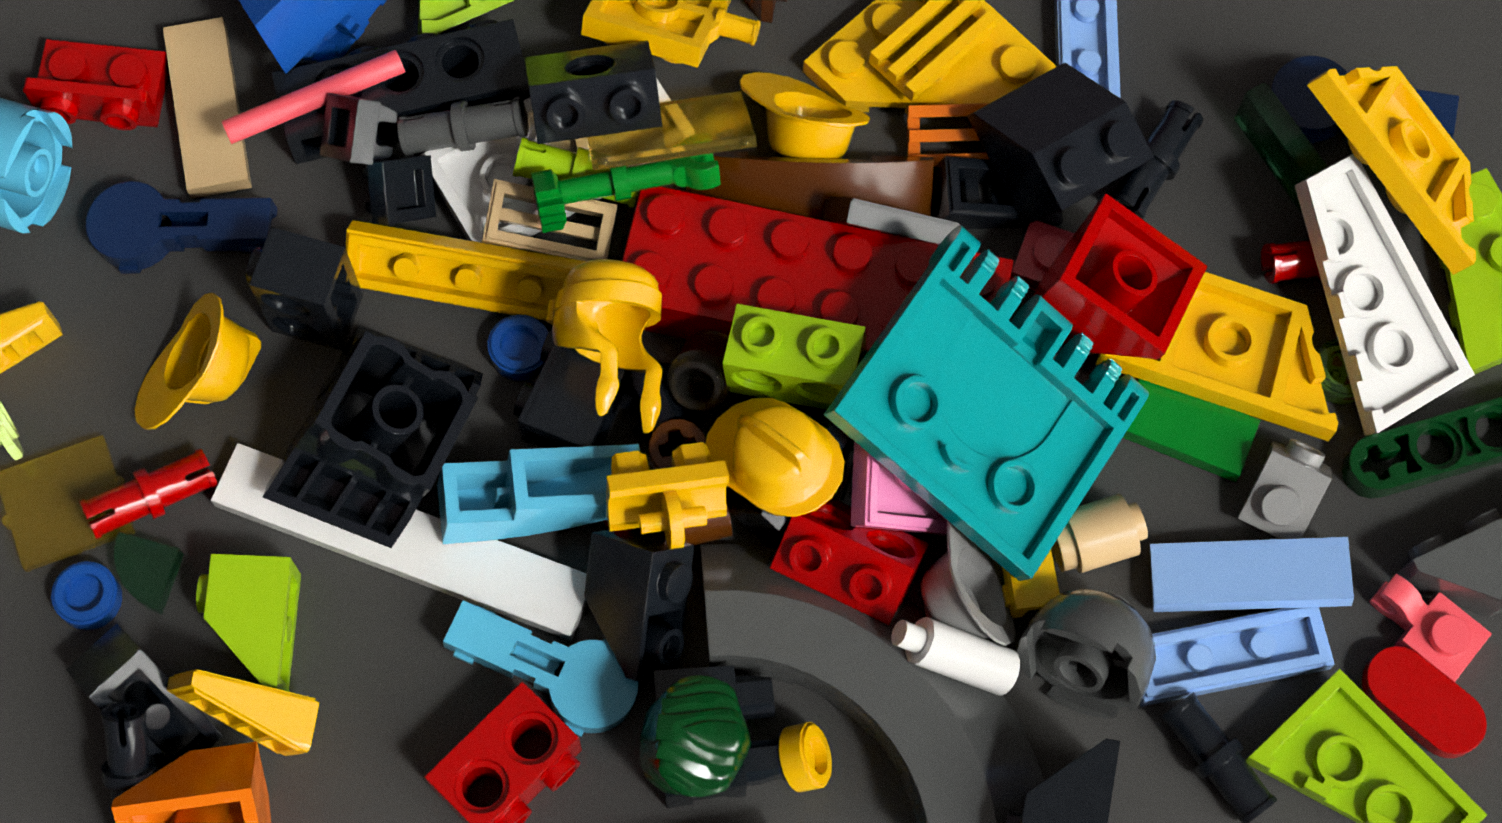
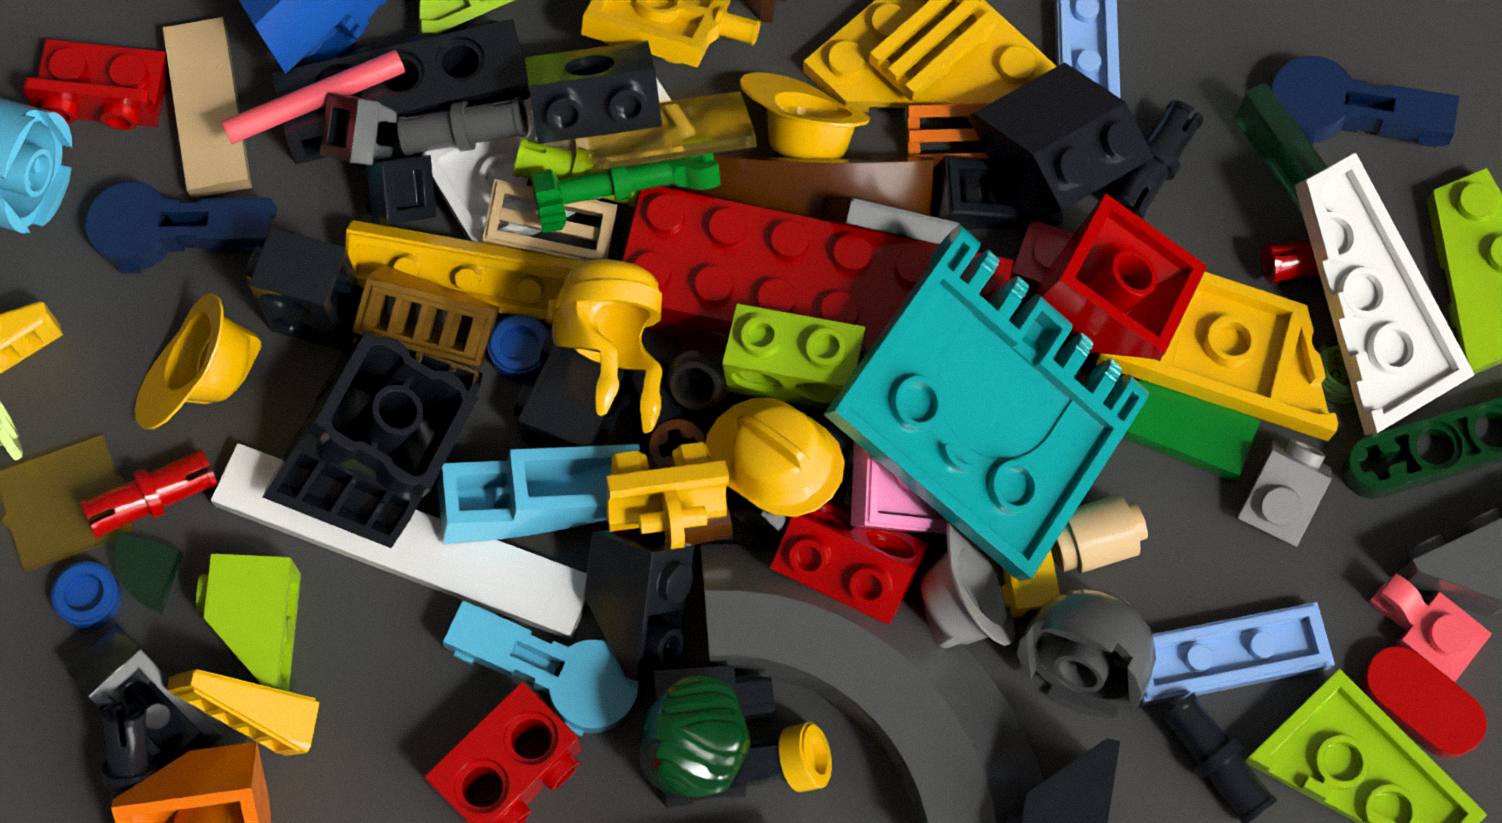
white cylinder [891,617,1020,696] -> none
light blue tile [1149,537,1354,612] -> none
yellow wing [1307,66,1476,275] -> none
none -> pearl gold slope [353,264,500,367]

